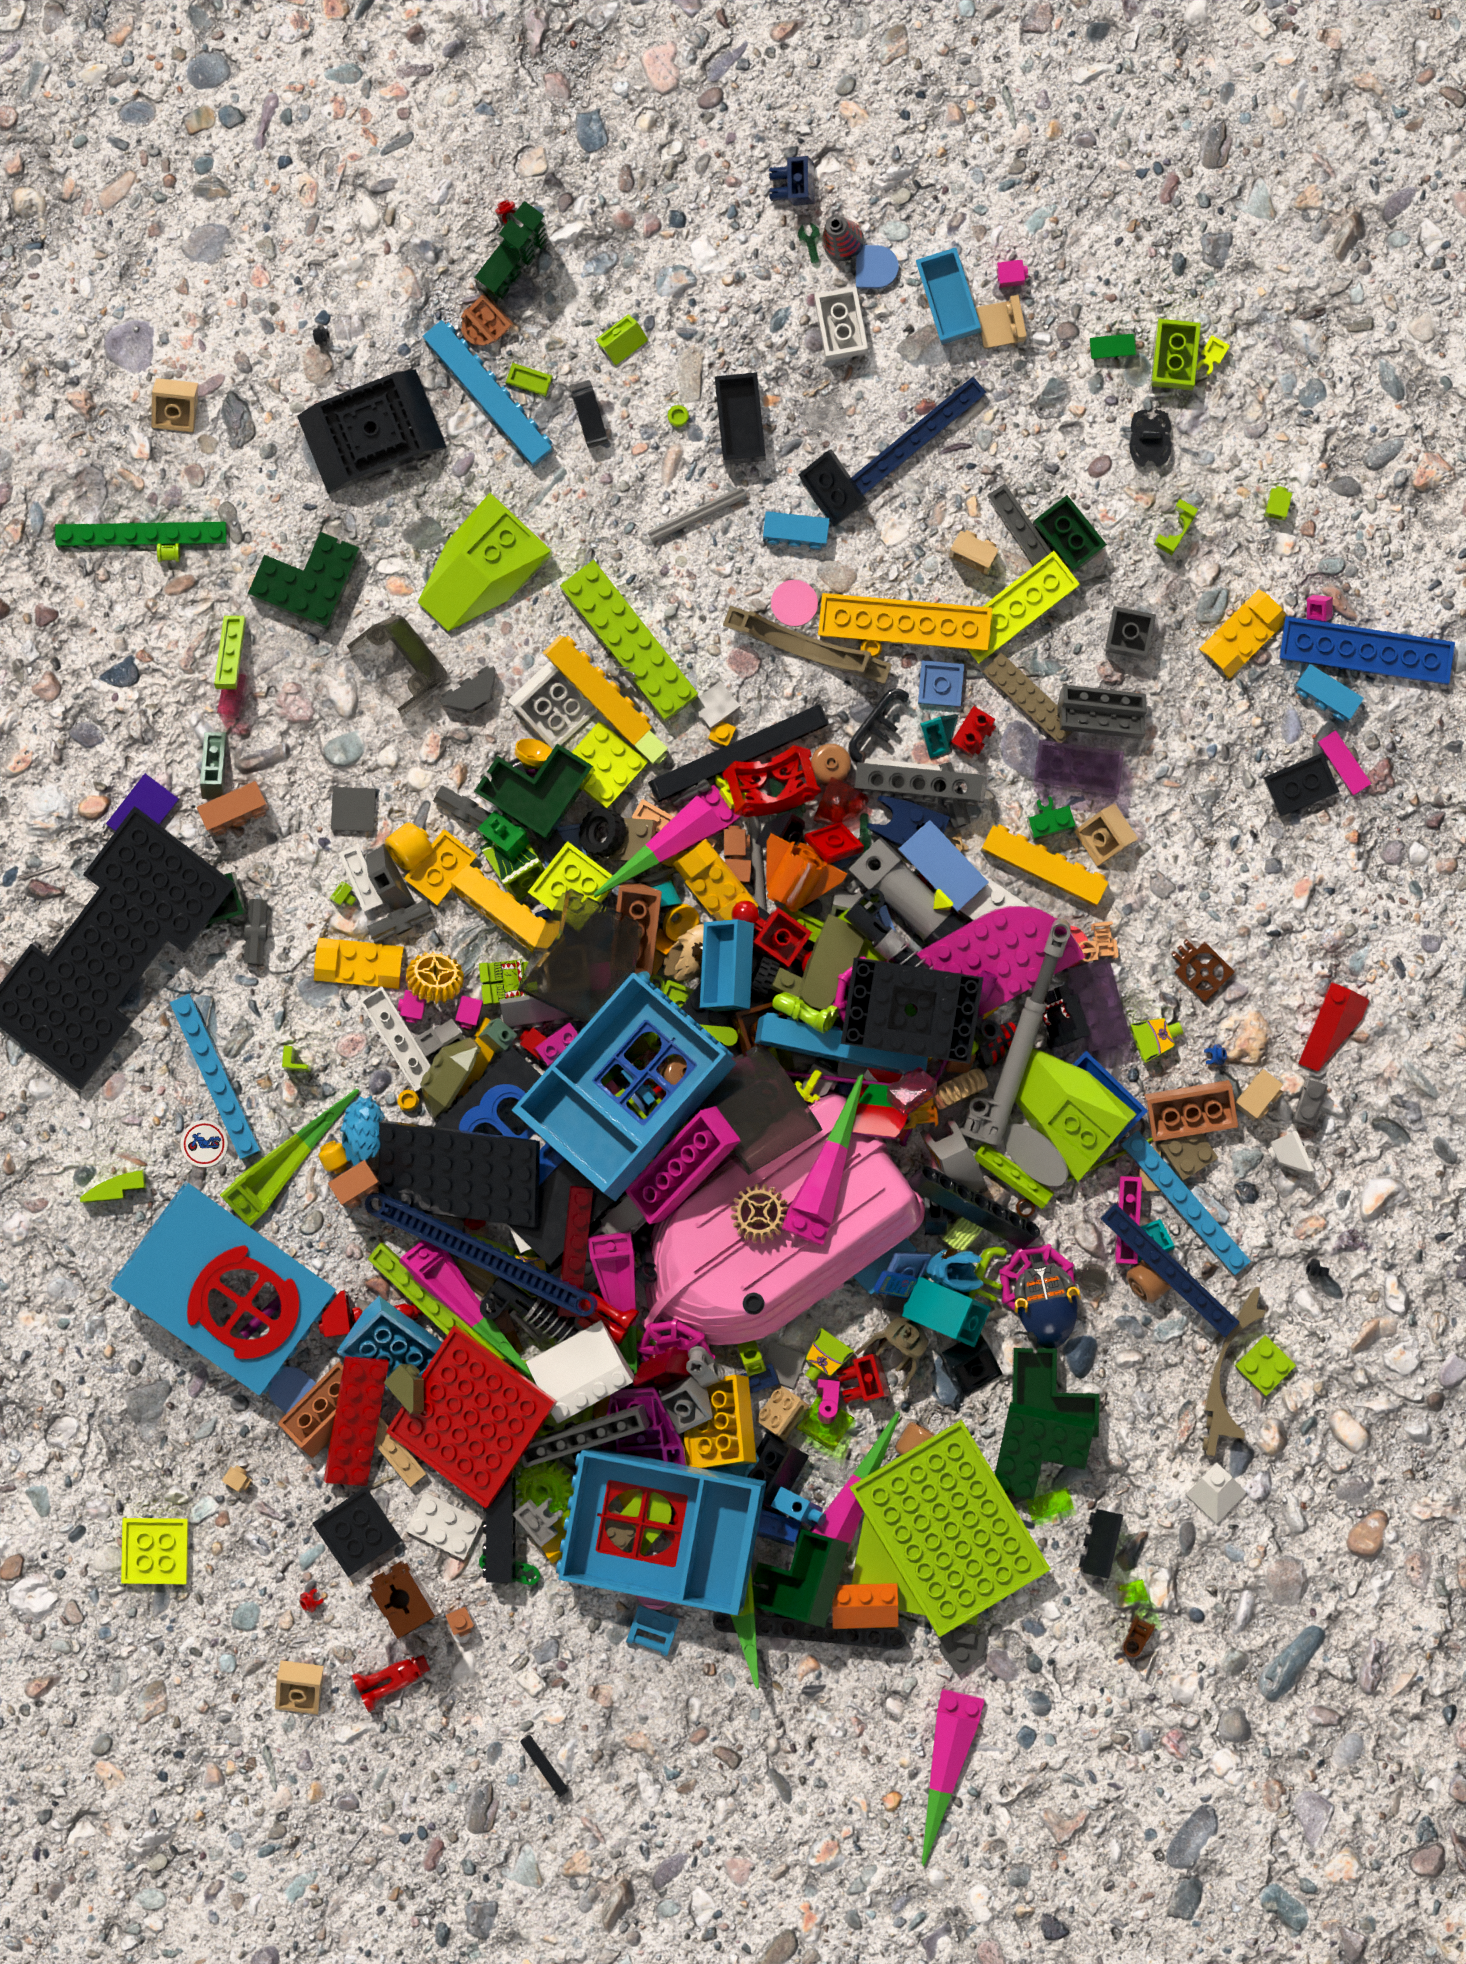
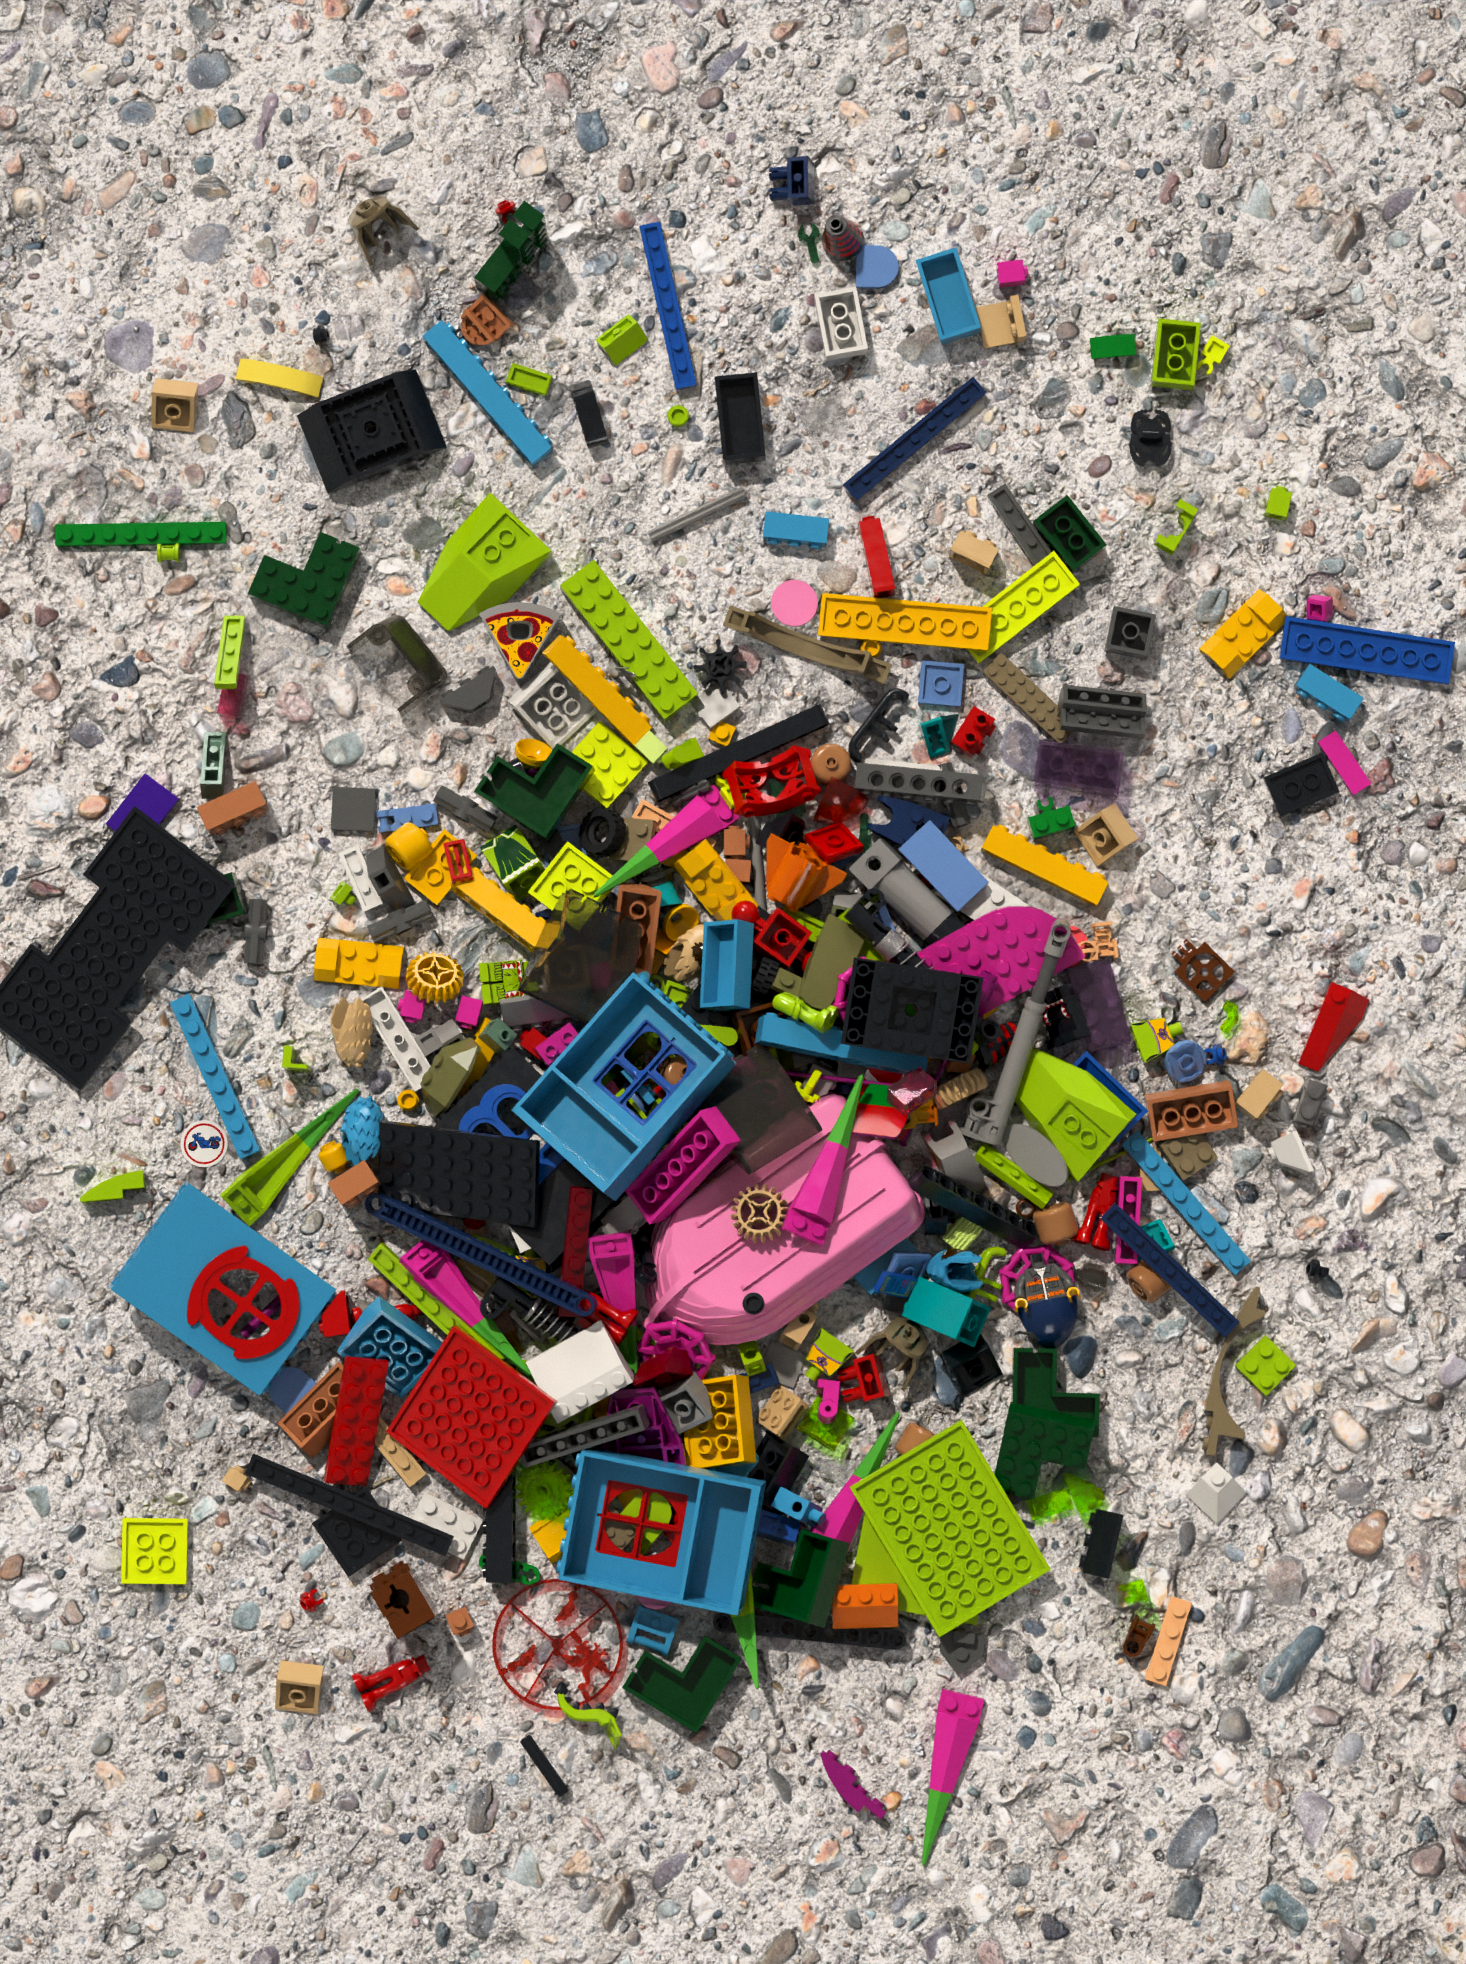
olive slope [384,1364,424,1414] -> none
green brick [477,810,530,861] -> none
light grey plate [513,1498,563,1547] -> none
light grey piece [686,1346,724,1388] -> none
black plate [798,449,868,527] -> none
neon yellow slope [933,889,953,910] -> none
none -> light yellow slope [236,359,323,399]
none -> black plate [245,1453,454,1556]
none -> tan head [330,997,374,1068]
none -> dark tan piece [347,196,419,266]
none -> medium blue plate [376,803,439,833]
none -> red tile [443,839,473,884]
none -> piece [479,602,562,684]
none -> clear red piece [492,1579,623,1710]
none -> lime piece [554,1681,622,1750]
none -> dark green piece [622,1635,742,1733]
none -> blue plate [639,221,697,391]
none -> lime leg [662,737,704,770]
none -> black gear [693,639,747,694]
none -> tan torso [779,1303,820,1351]
none -> magenta slope [820,1750,886,1819]
none -> red slope [858,516,895,598]
none -> medium nougat head [1032,1202,1078,1246]
none -> clear neon green slope [1062,1473,1105,1515]
none -> red piece [1070,1173,1118,1251]
none -> light nougat plate [1145,1596,1192,1686]
none -> medium blue tile [1164,1040,1207,1083]
none -> clear neon green arm [1219,1001,1239,1034]

